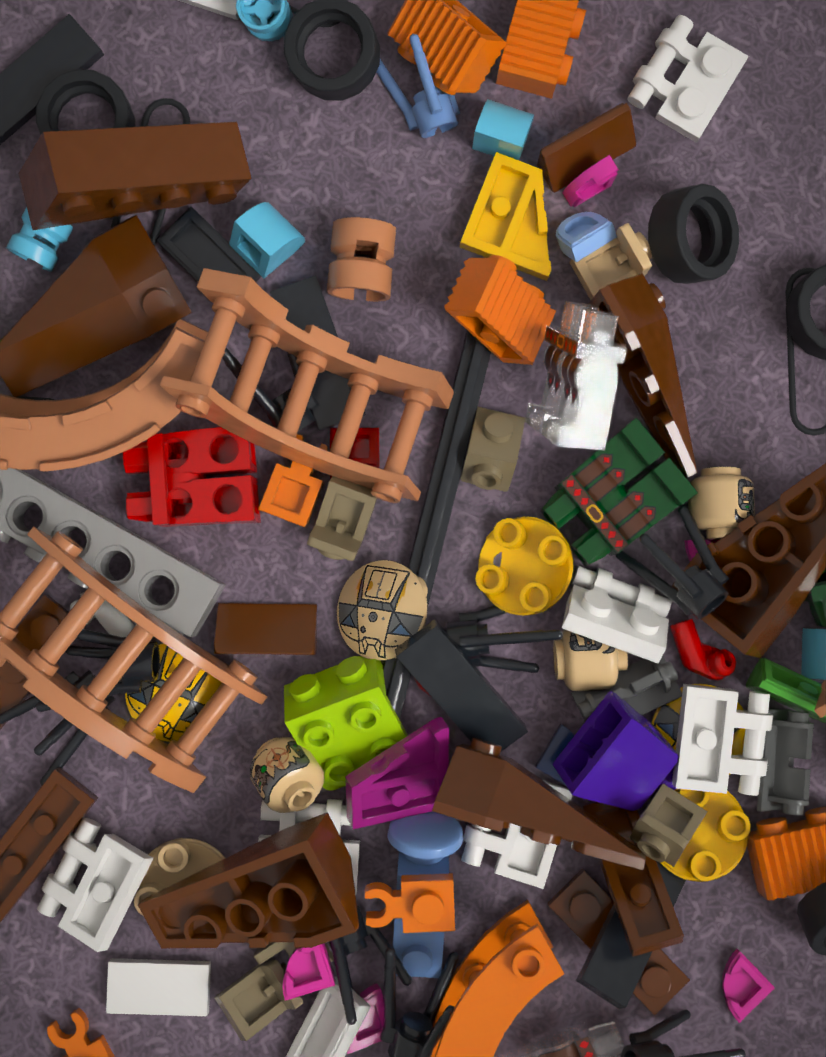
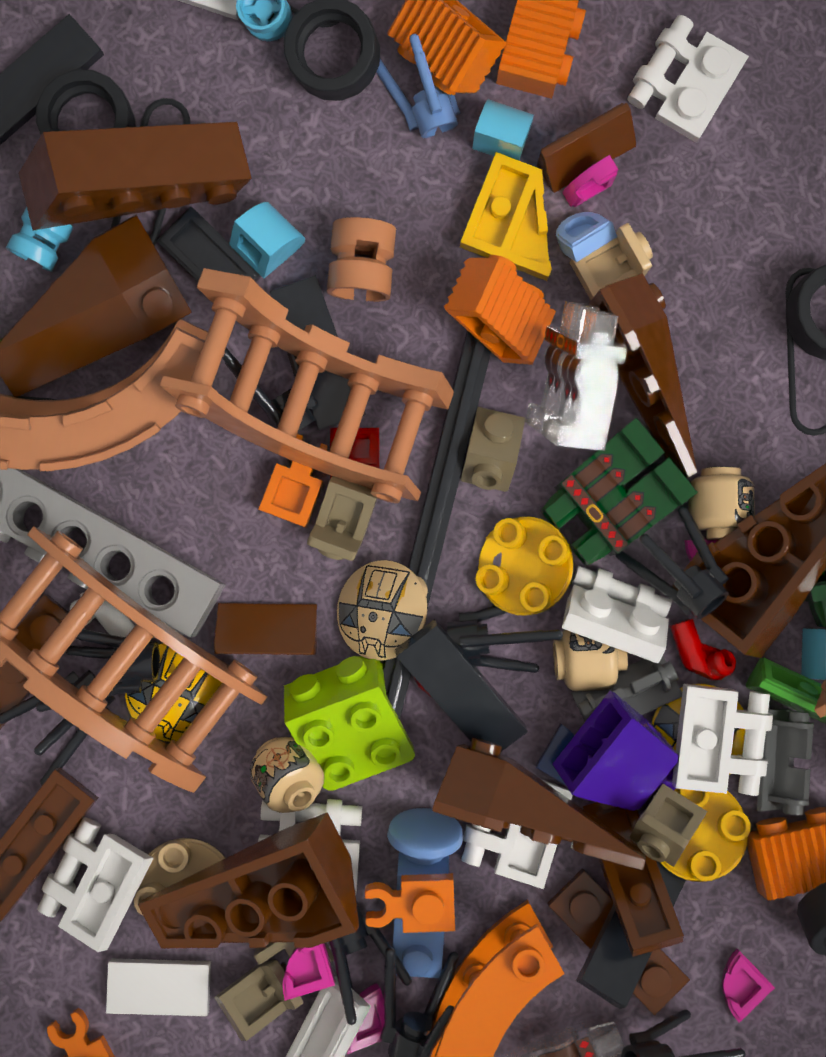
red hips [123,427,261,527] -> none
magenta wing [345,717,449,829] -> none
black tyre [648,184,739,284] -> none

